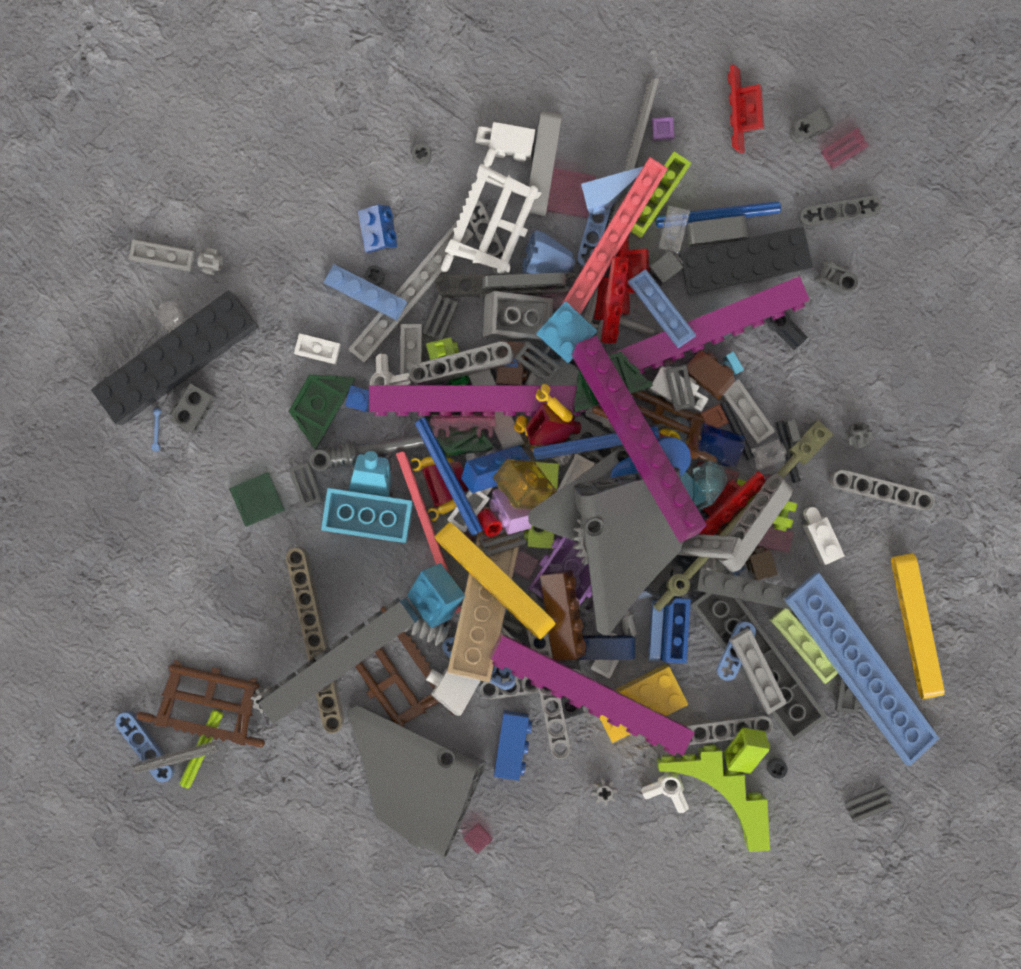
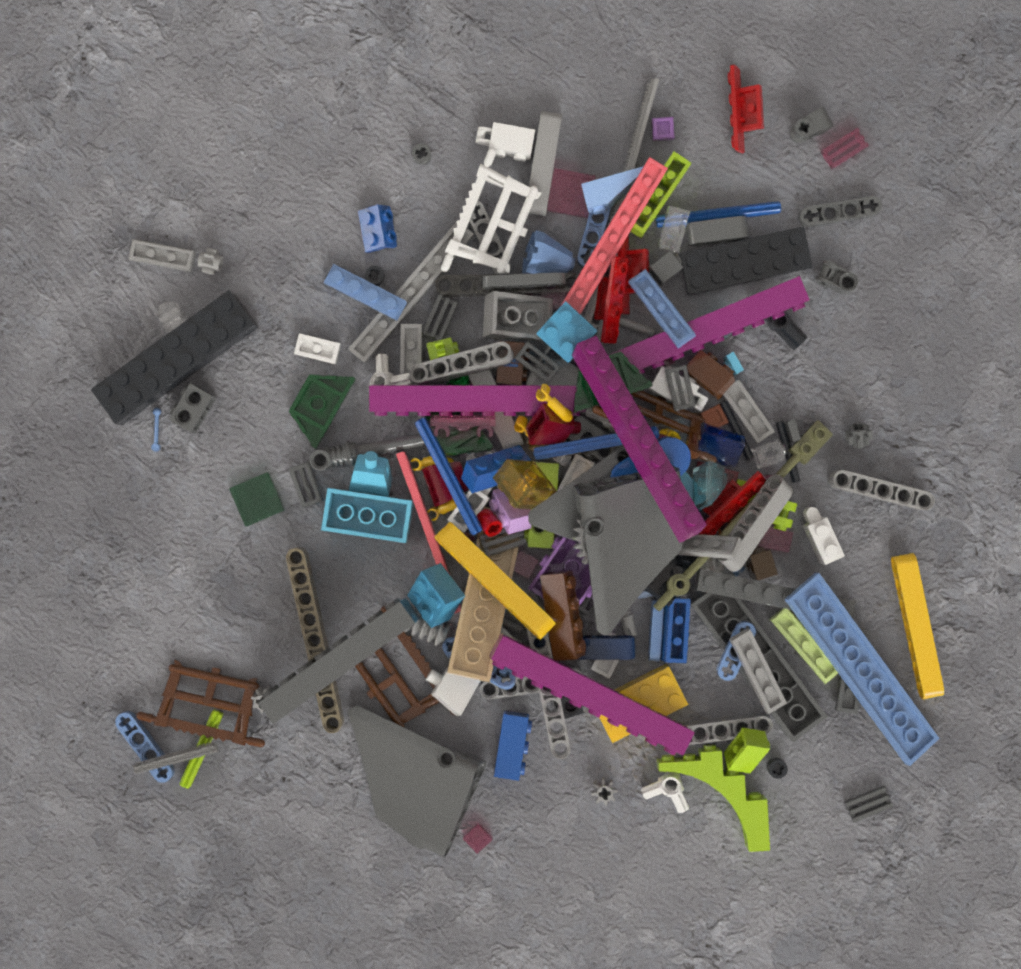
blue brick [345,385,369,413] -> none

